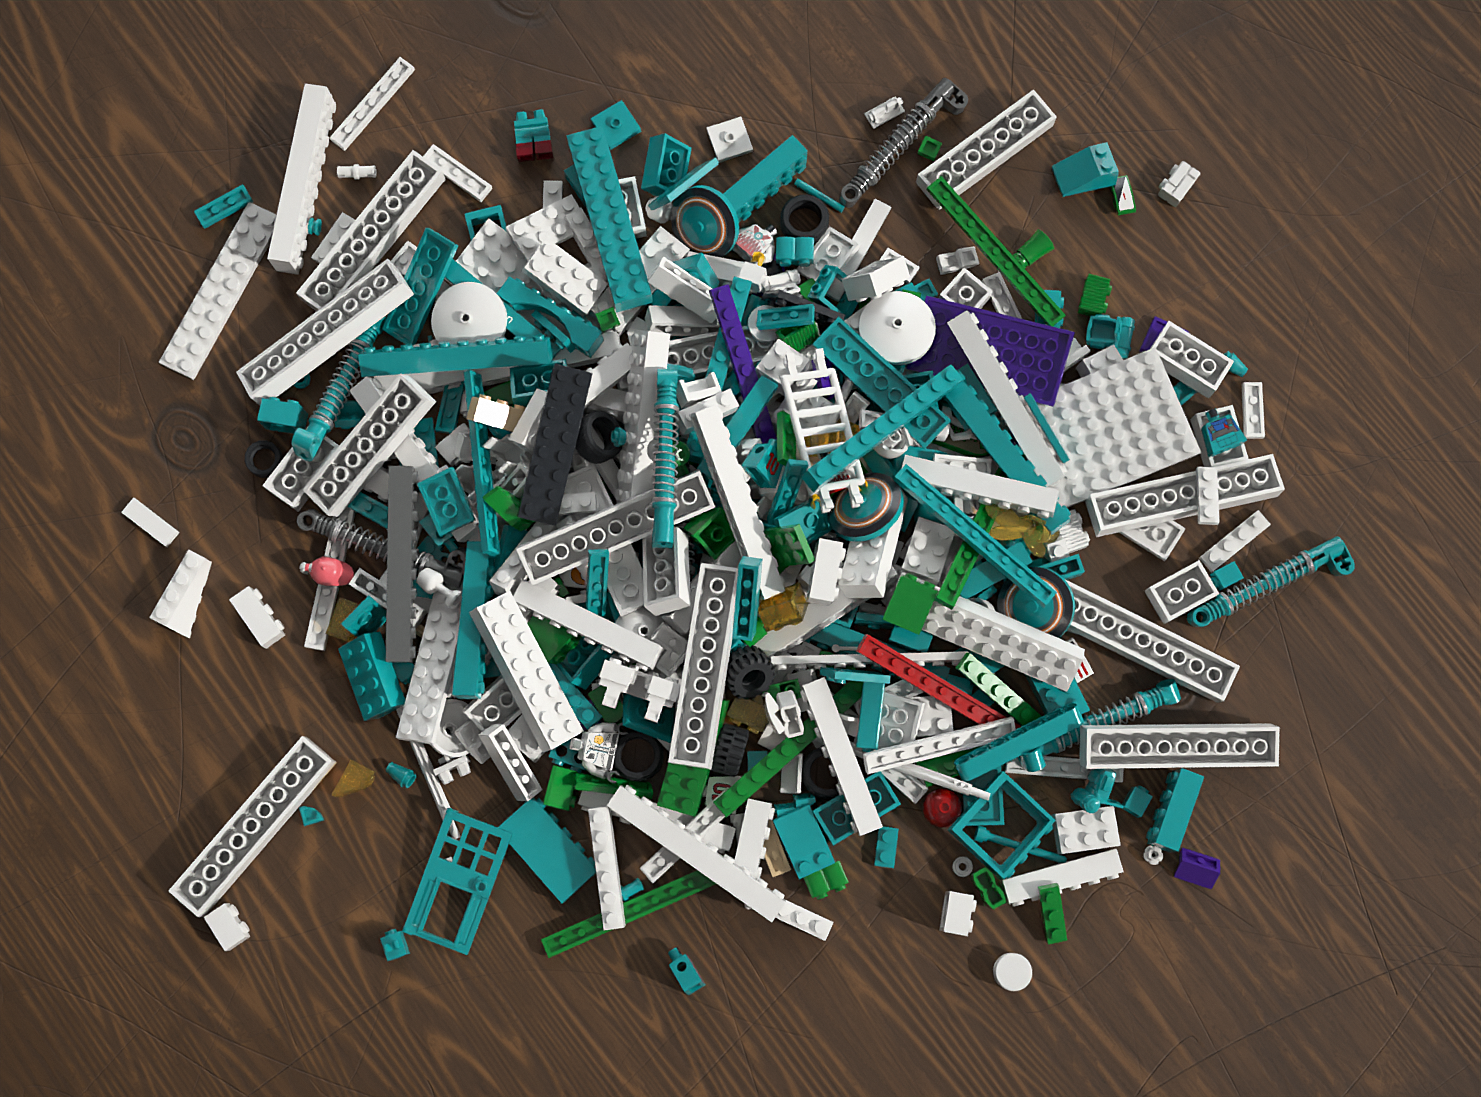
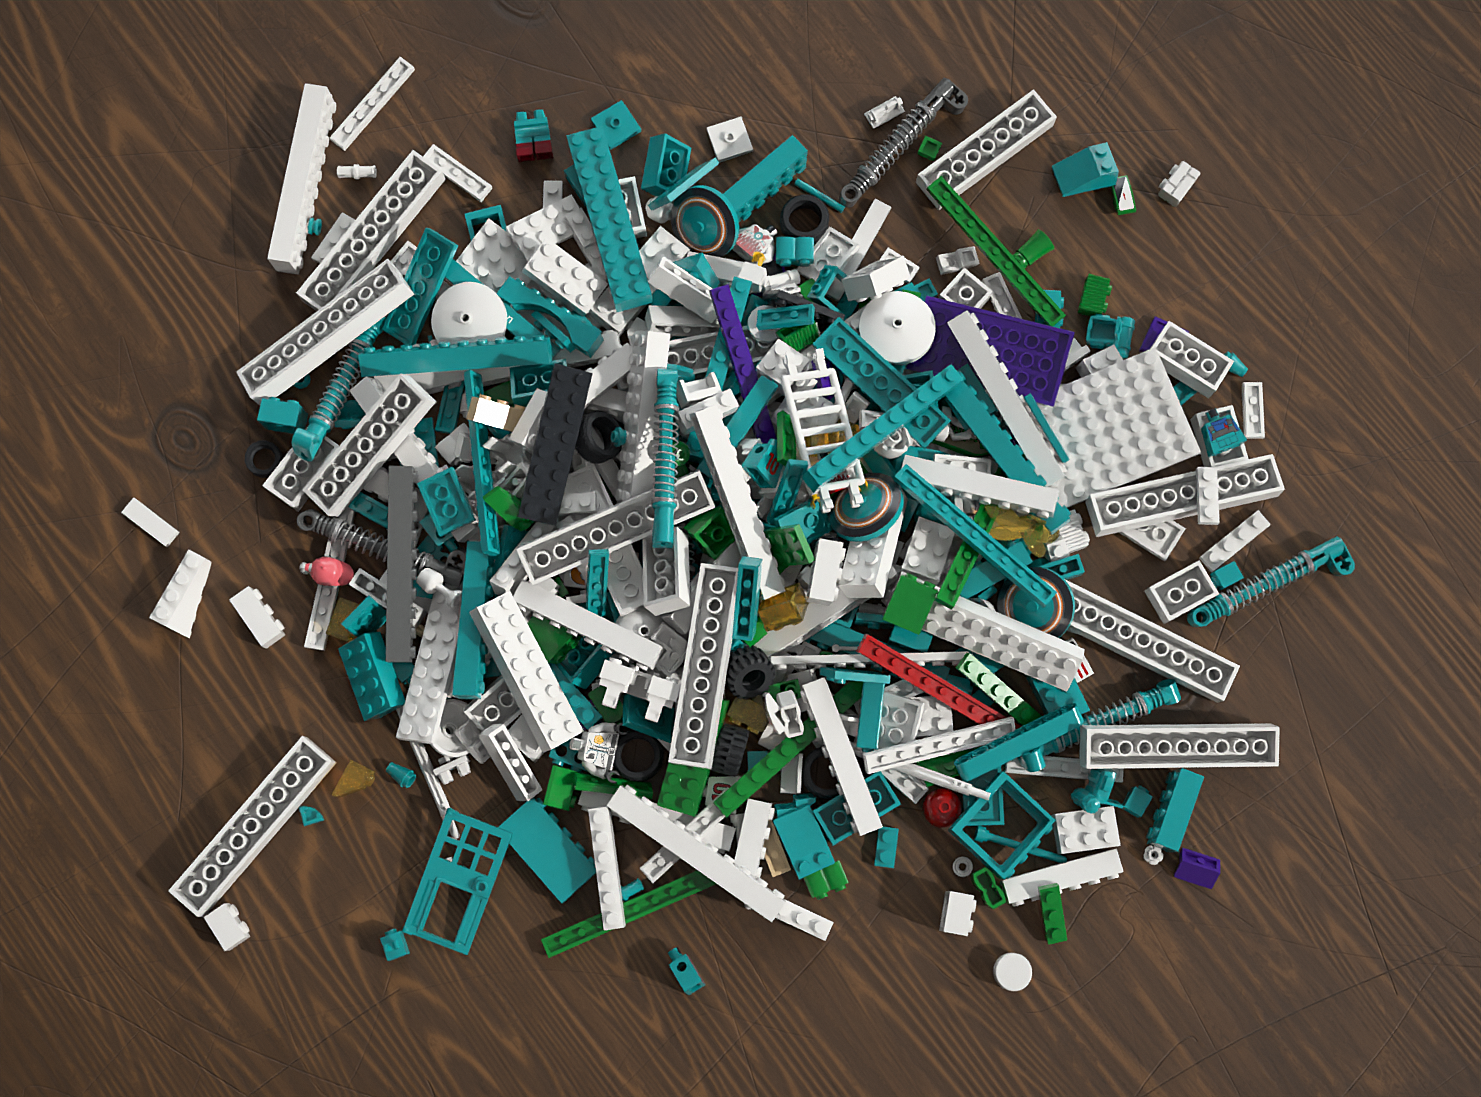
white plate [159,202,277,380] -> none
teal plate [194,184,253,229] -> none
green plate [595,307,621,333] -> none

